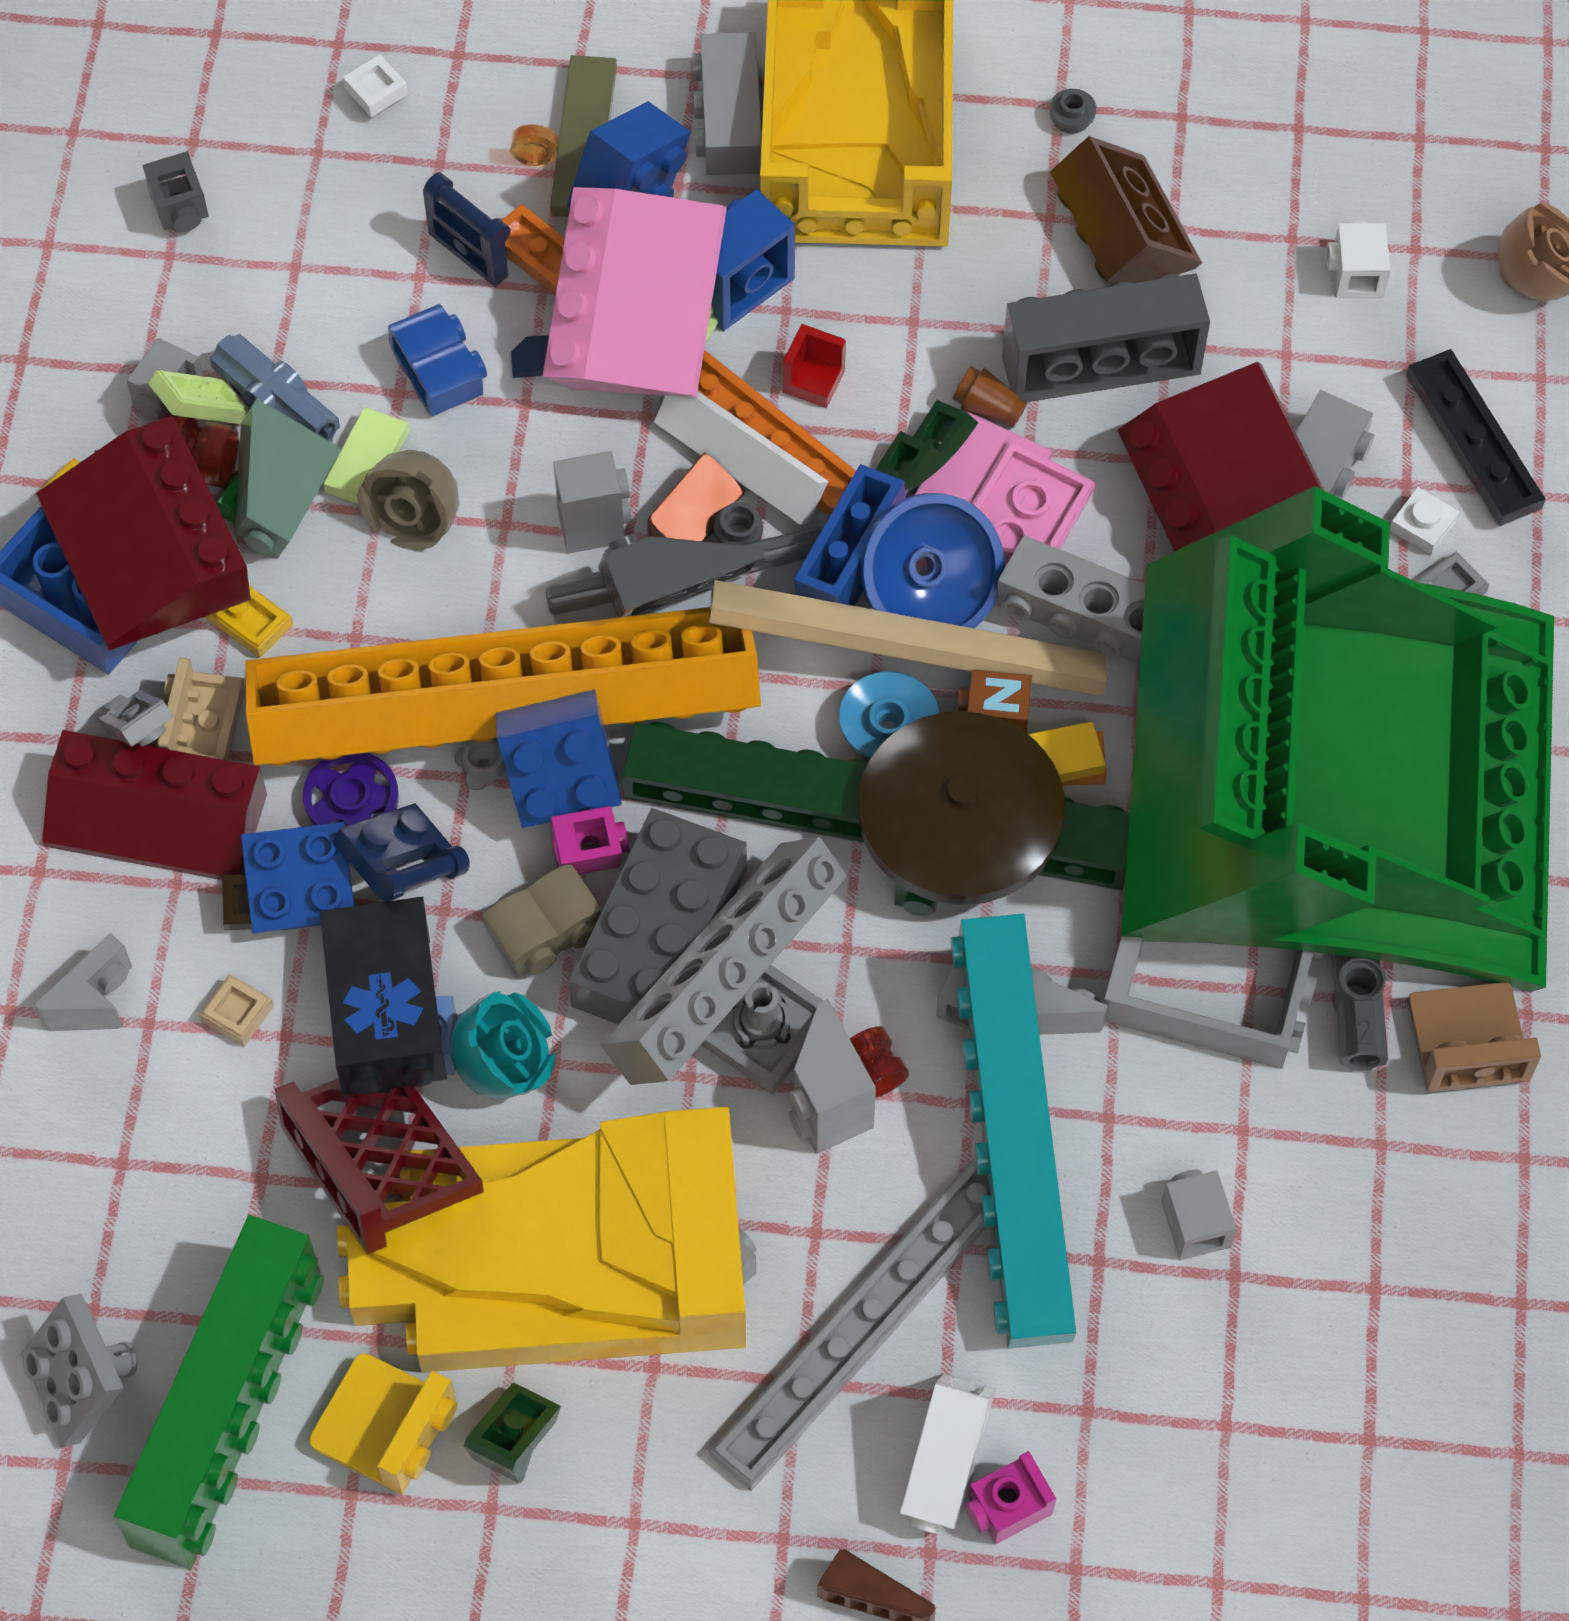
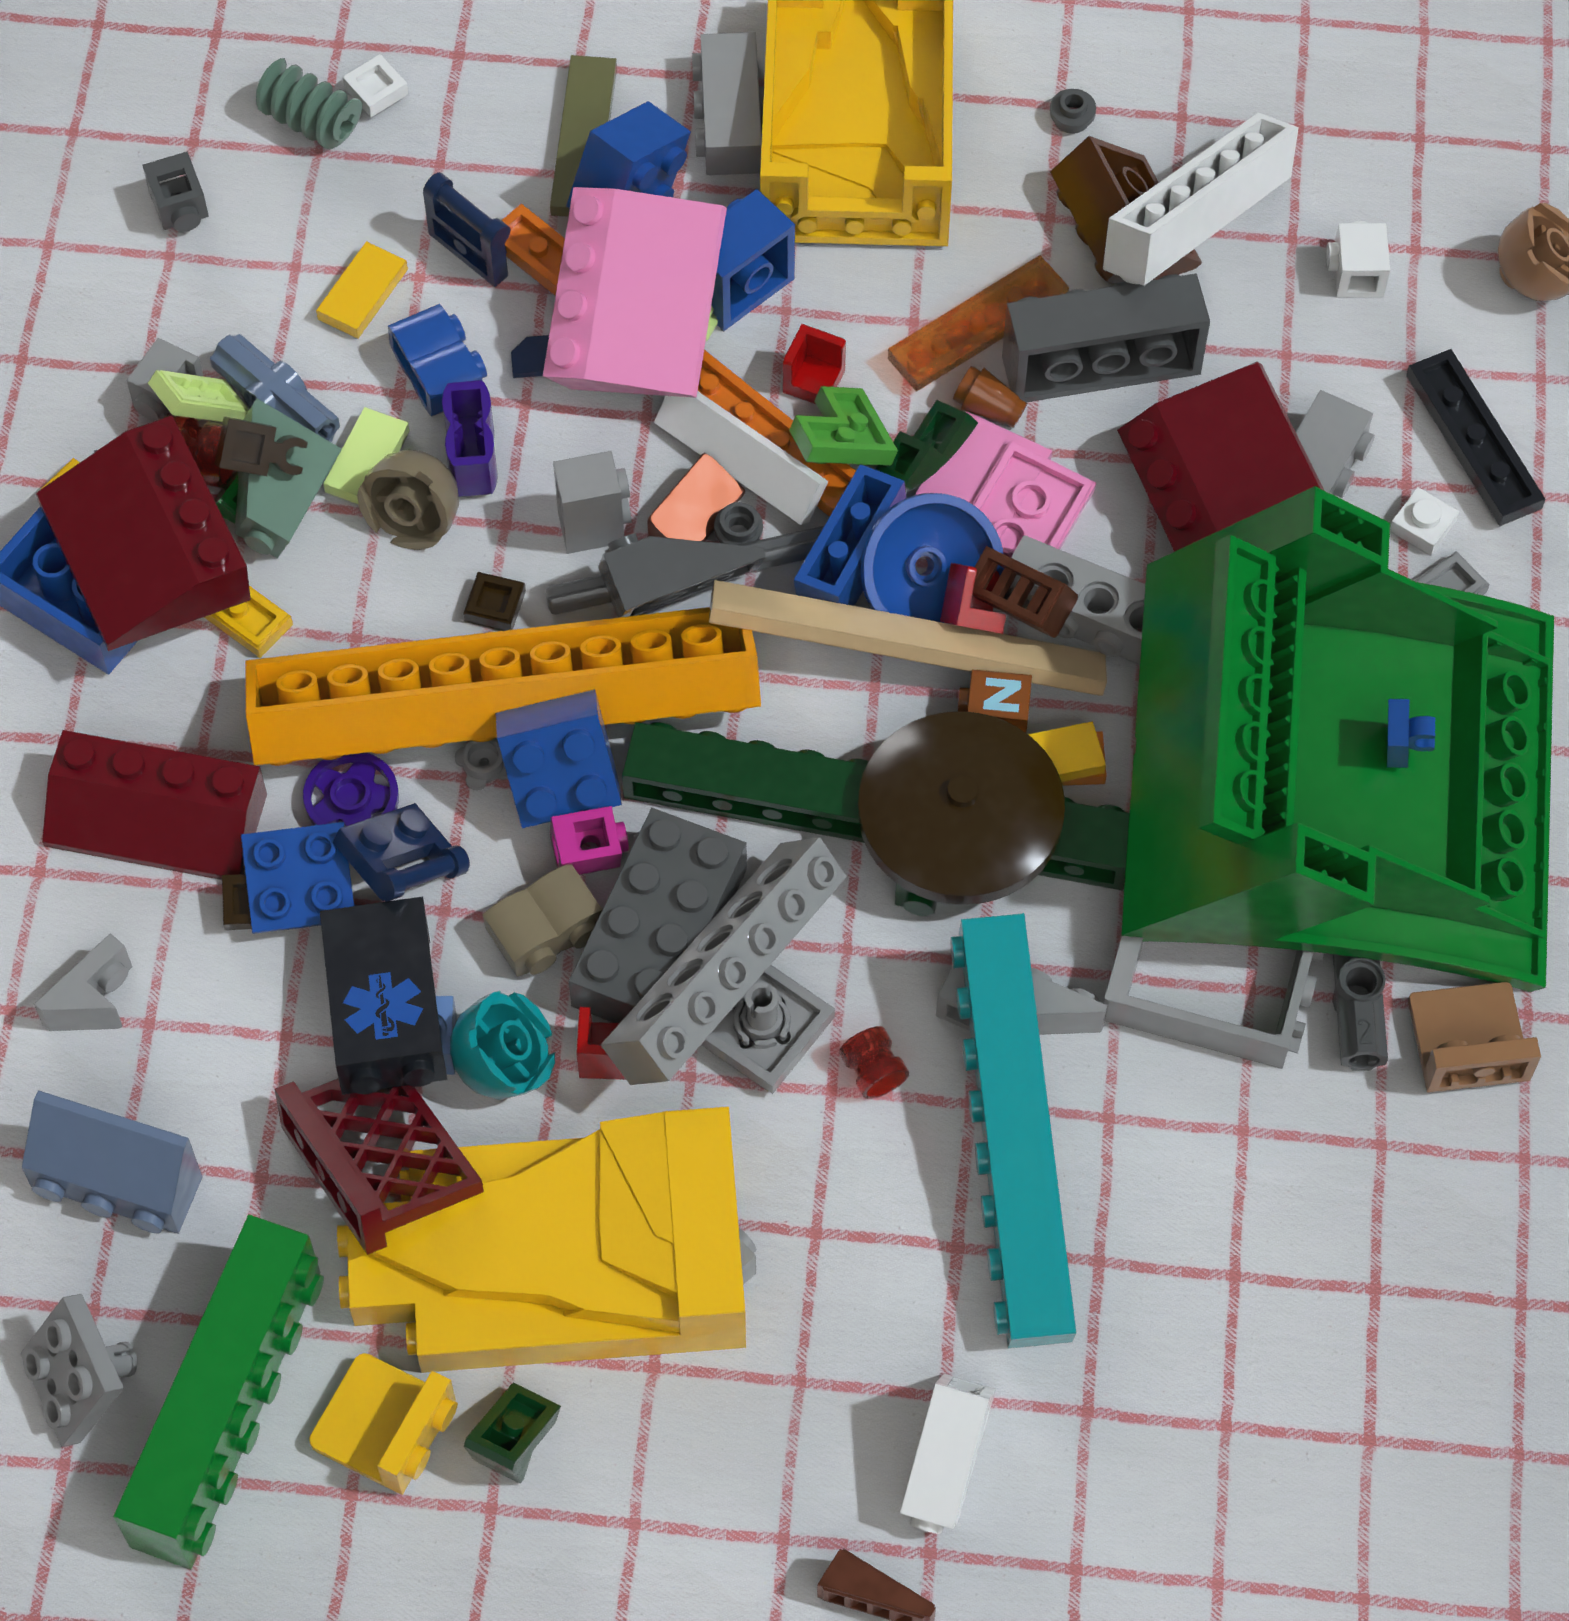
light grey hinge [99,690,174,746] -> none
tan bracket [153,658,245,760] -> none
tan tile [199,974,274,1047] -> none
clear orange tile [510,124,558,166] -> none
light grey tile [710,1157,989,1491] -> none
light grey slope [789,999,876,1154] -> none
dark azure dish [839,671,939,759] -> none
dark pink brick [965,1451,1056,1545] -> none
light grey brick [1161,1170,1237,1260] -> none
none -> sand blue slope [22,1090,203,1234]
none -> dark brown plate [214,416,308,476]
none -> sand green piece [256,58,363,149]
none -> yellow tile [316,241,408,339]
none -> dark purple brick [442,380,498,497]
none -> dark brown tile [463,572,526,631]
none -> red panel [576,1007,626,1080]
none -> bright green plate [789,386,898,466]
none -> clear orange plate [888,255,1069,392]
none -> panel [940,563,1007,634]
none -> copper slope [972,546,1078,638]
none -> white brick [1103,112,1299,286]
none -> blue tile [1387,699,1435,768]

